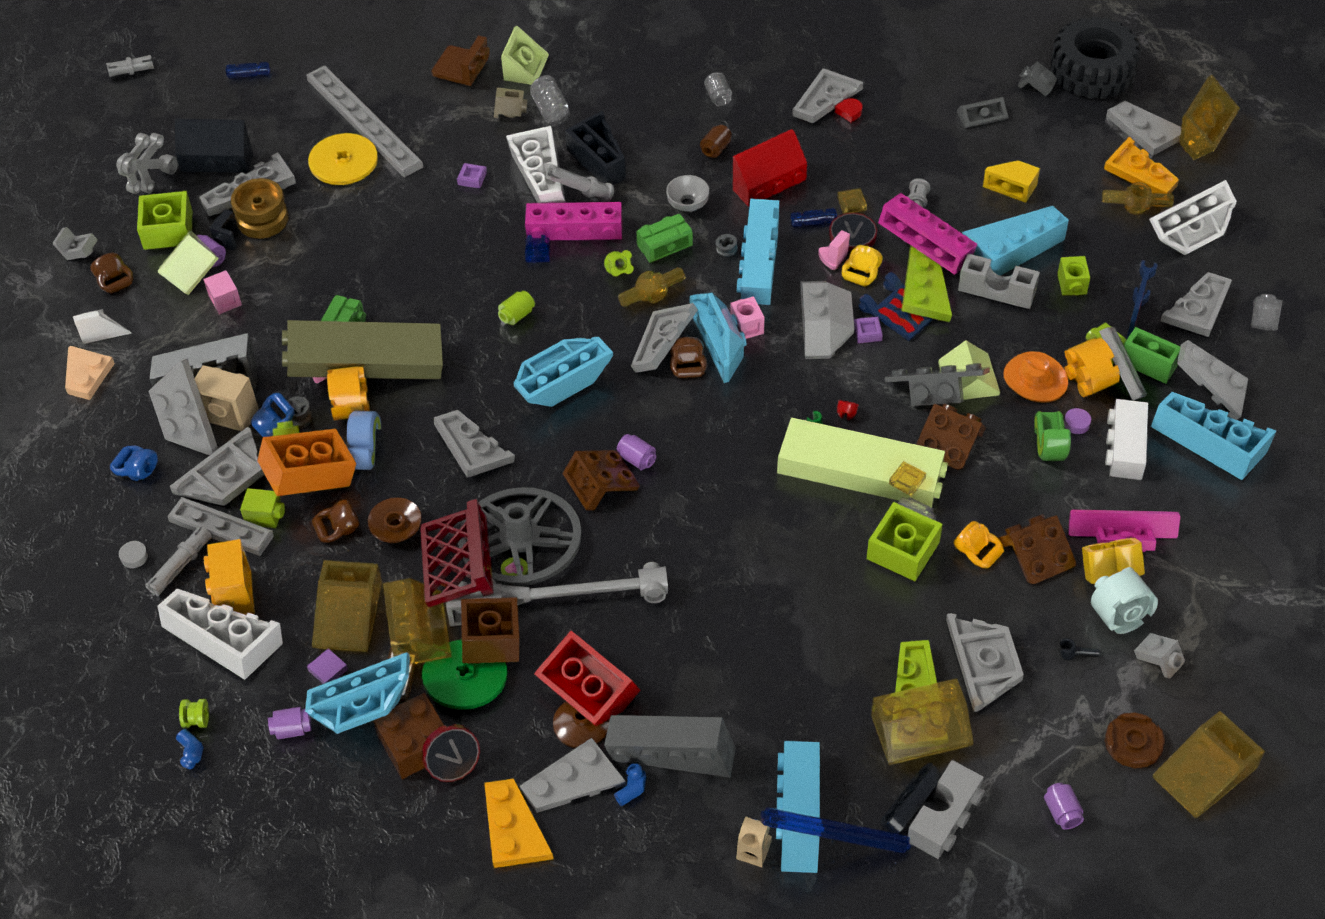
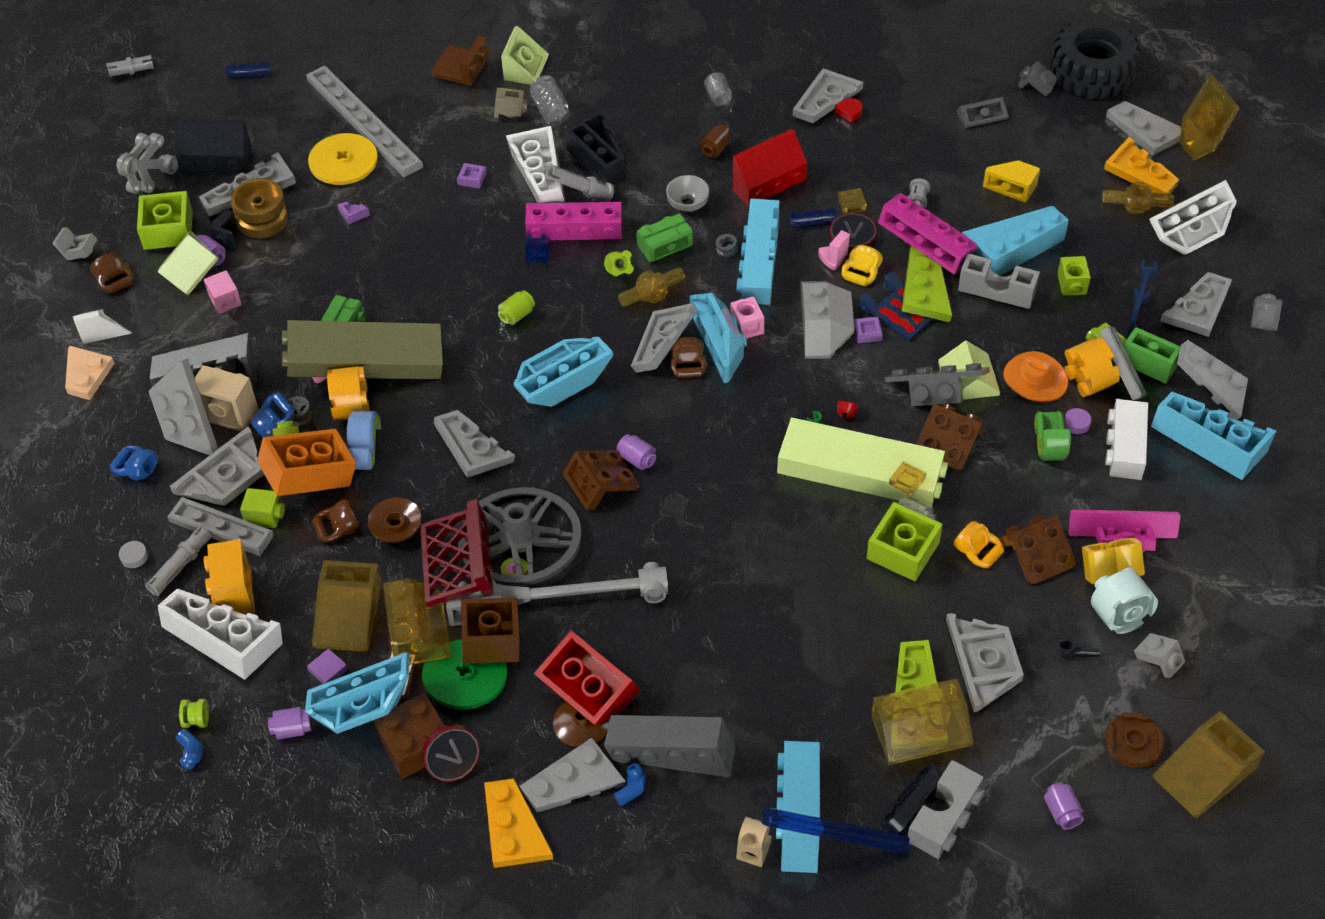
none -> medium lavender tile [337,202,370,224]

